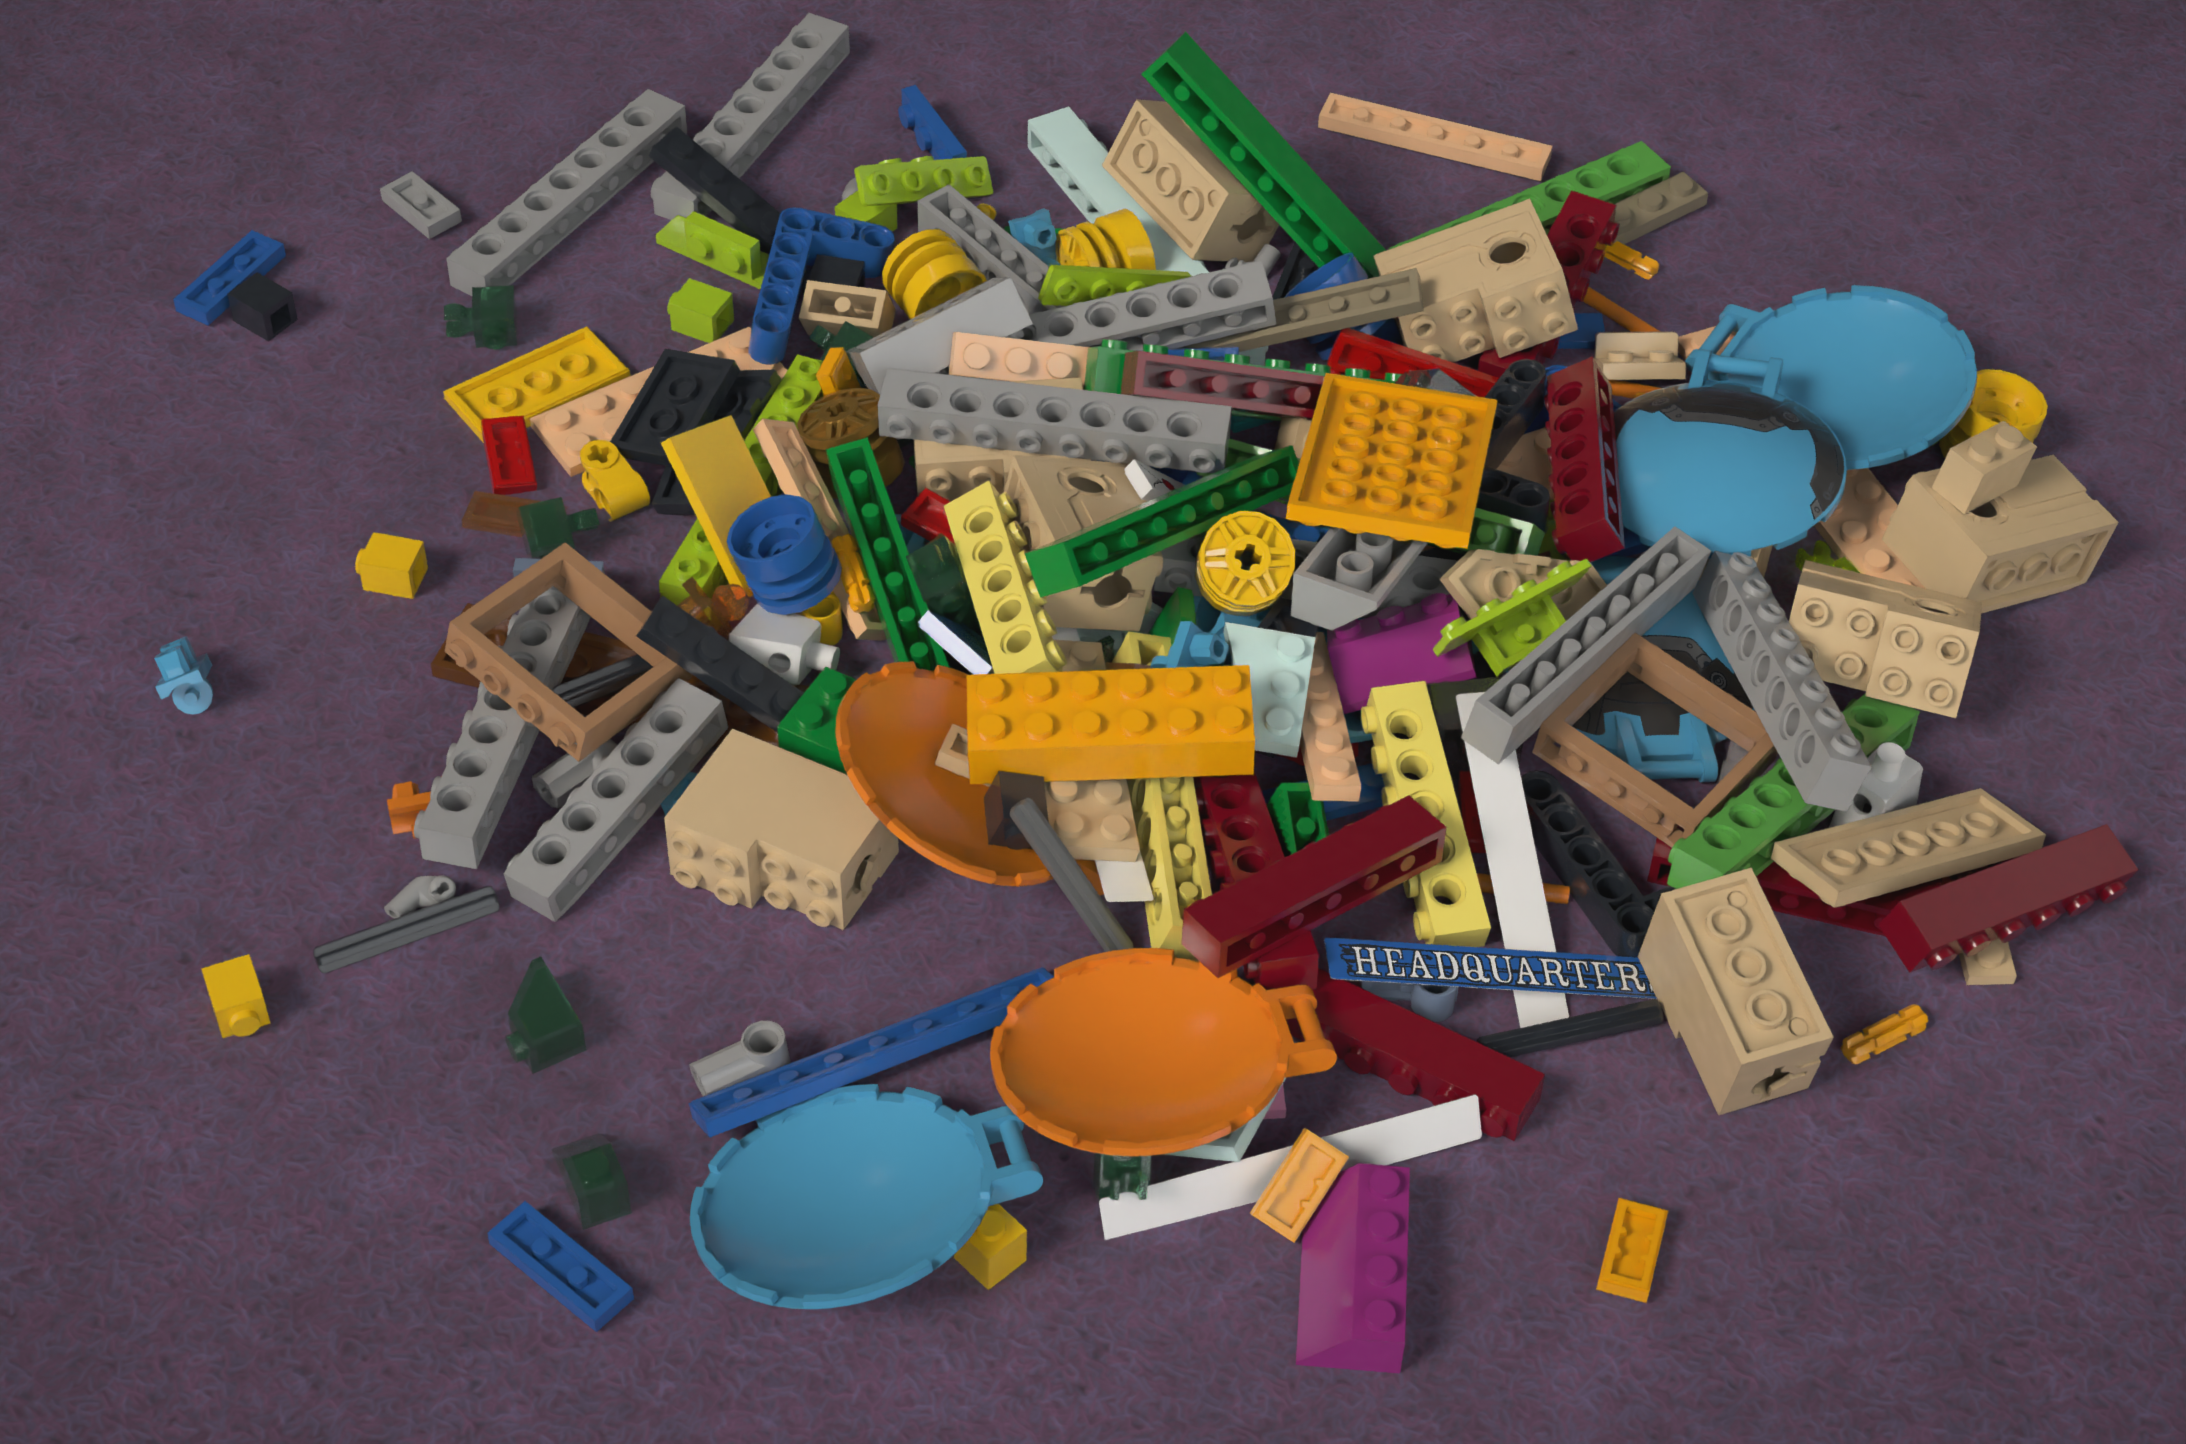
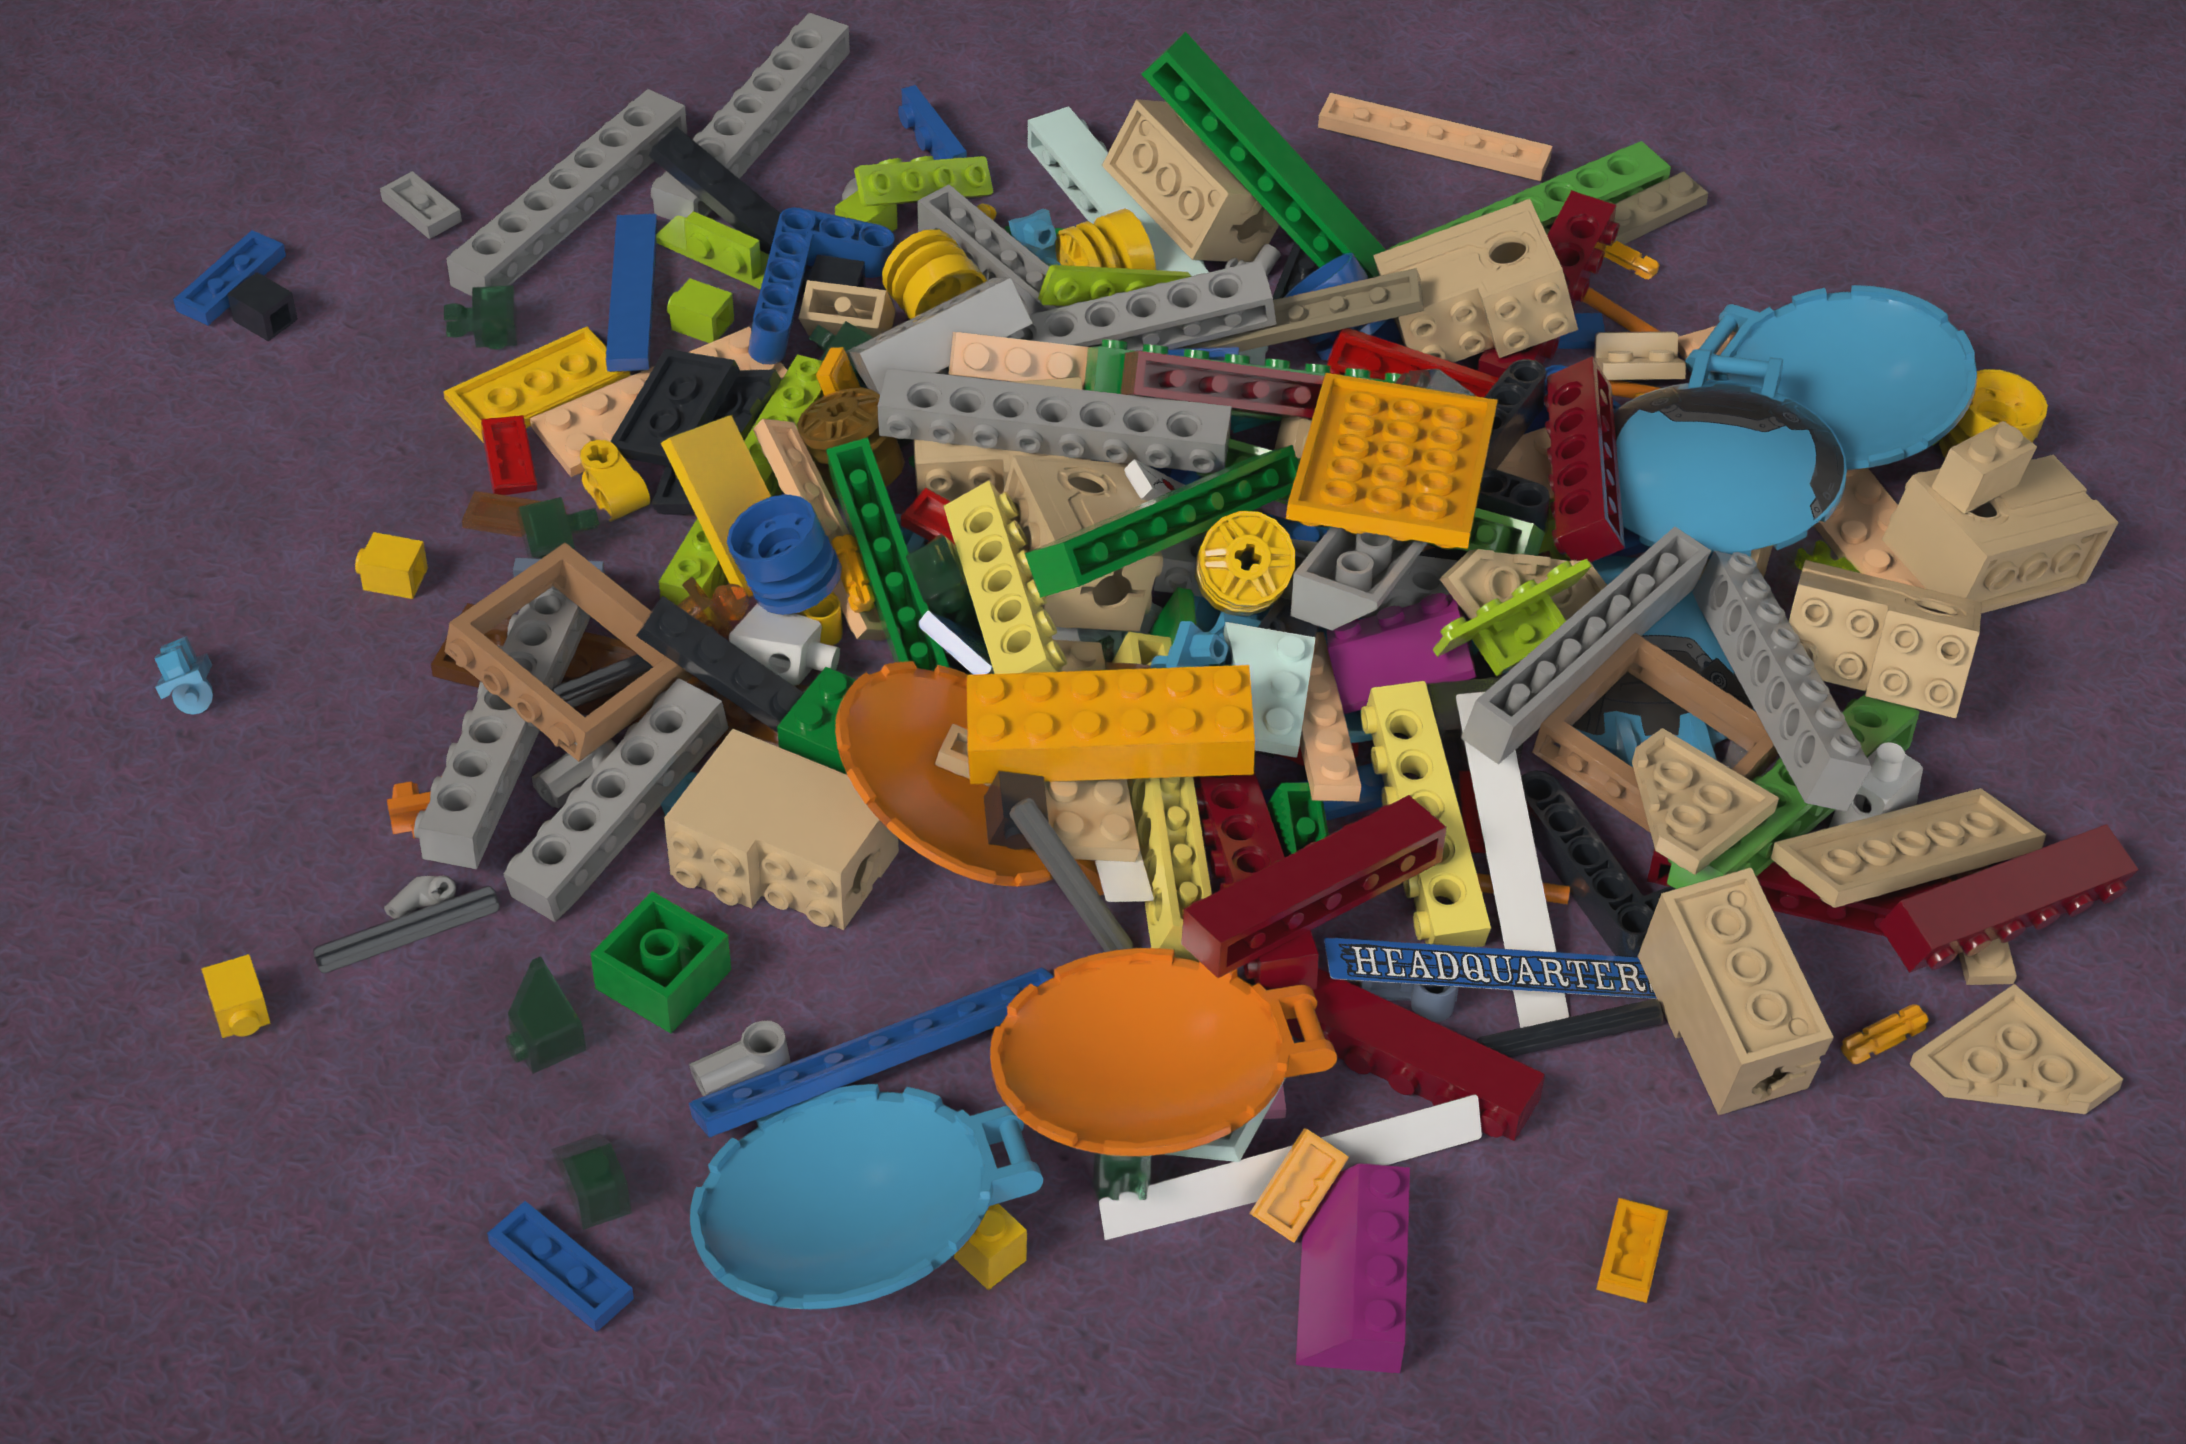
none -> green brick [590,891,731,1034]
none -> blue tile [606,214,658,372]
none -> tan plate [1632,728,1779,875]
none -> tan plate [1910,984,2123,1114]

